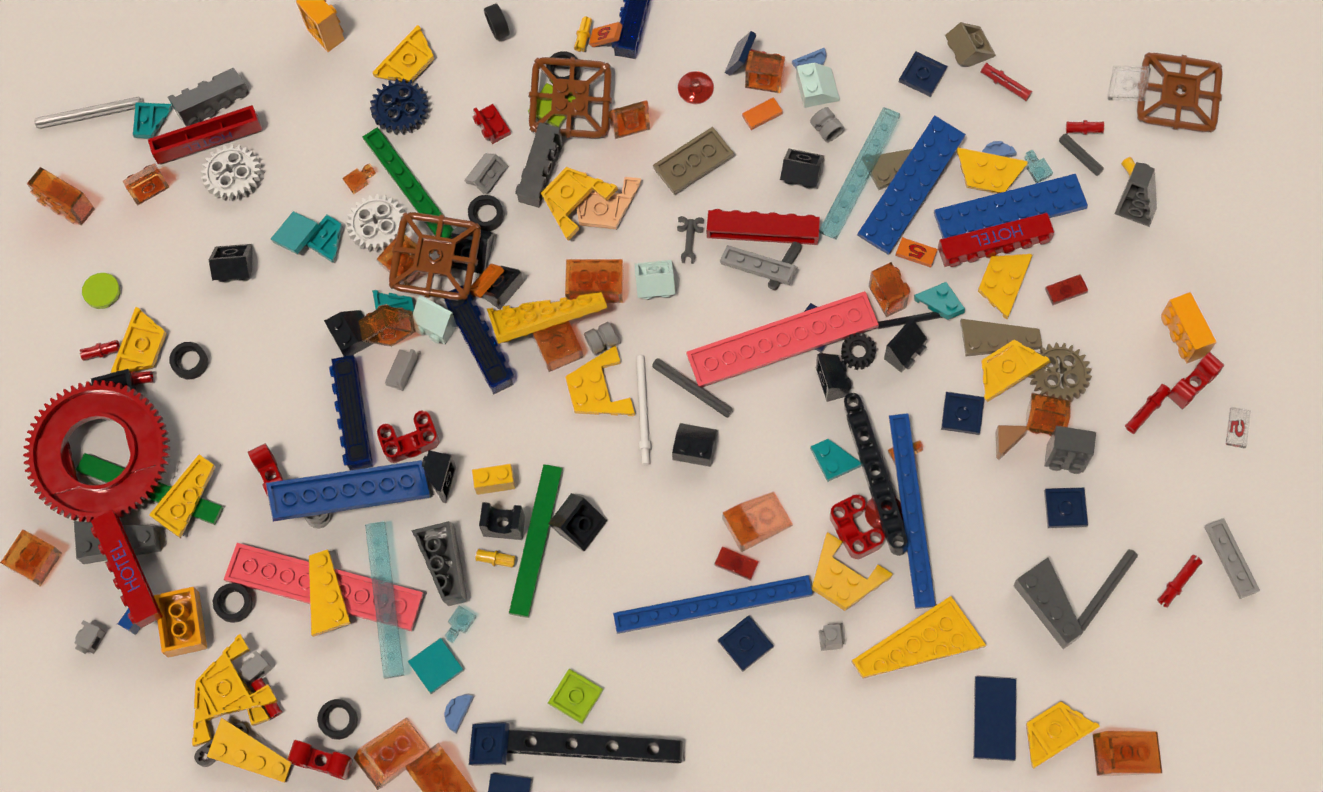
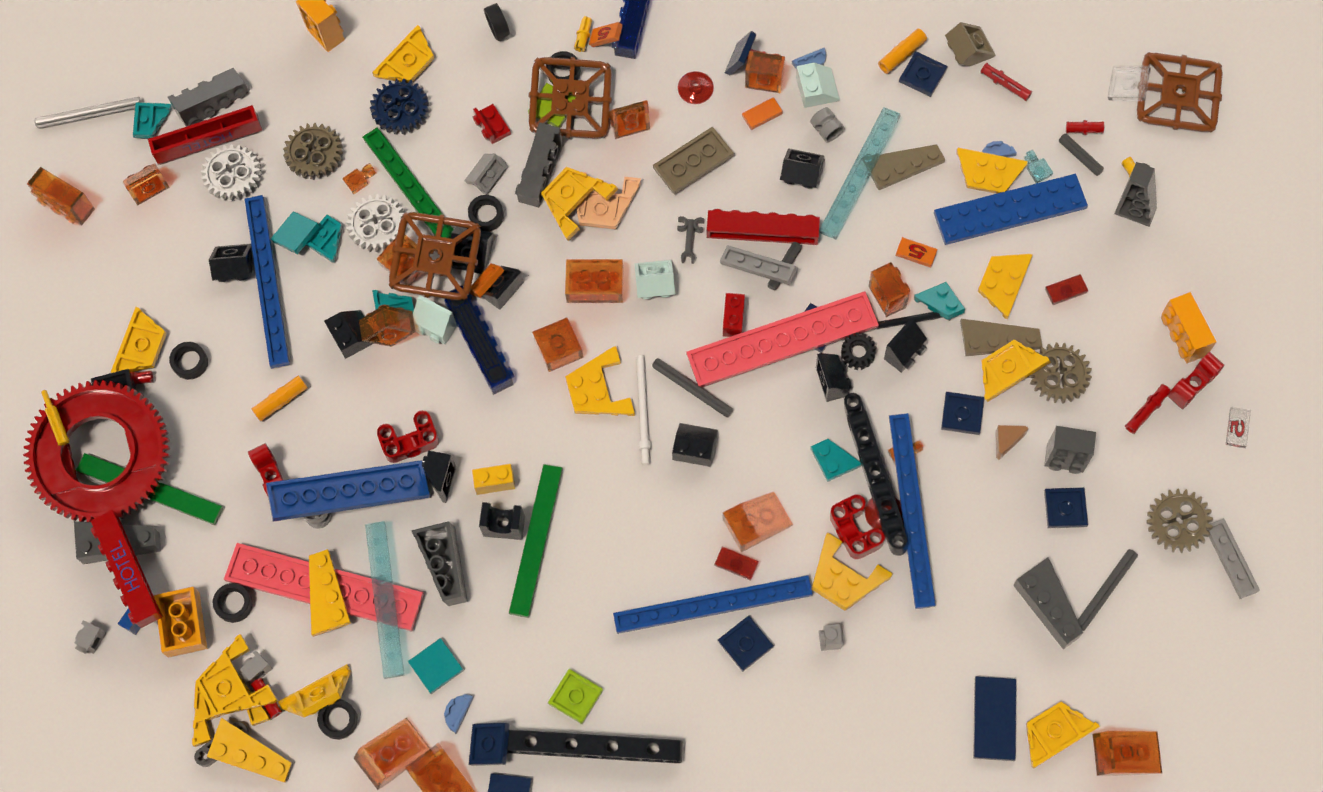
clear orange brick [0,529,62,587] -> none
red pin [80,340,120,361] -> none
lime tile [82,273,120,309] -> none
yellow wing [149,454,215,539] -> none
red beam [287,740,353,780] -> none
brick [329,355,373,471] -> none
light grey panel [385,349,418,391] -> none
clear light blue plate [445,605,476,643] -> none
yellow axle [475,549,516,568] -> none
yellow wing [487,292,607,344] -> none
black slope [548,493,607,551] -> none
light grey wheel [584,322,618,355] -> none
yellow wing [851,596,986,679] -> none
blue plate [857,115,966,255] -> none
red brick [938,213,1054,267] -> none
clear orange brick [1026,393,1070,436] -> none
red pin [1157,555,1203,608] -> none
none -> yellow axle [41,390,70,446]
none -> blue plate [244,195,290,369]
none -> light orange axle [251,375,307,422]
none -> yellow wing [278,664,351,718]
none -> dark tan gear [283,123,343,179]
none -> red brick [723,293,745,337]
none -> light orange axle [878,28,927,74]
none -> dark tan gear [1147,488,1213,553]

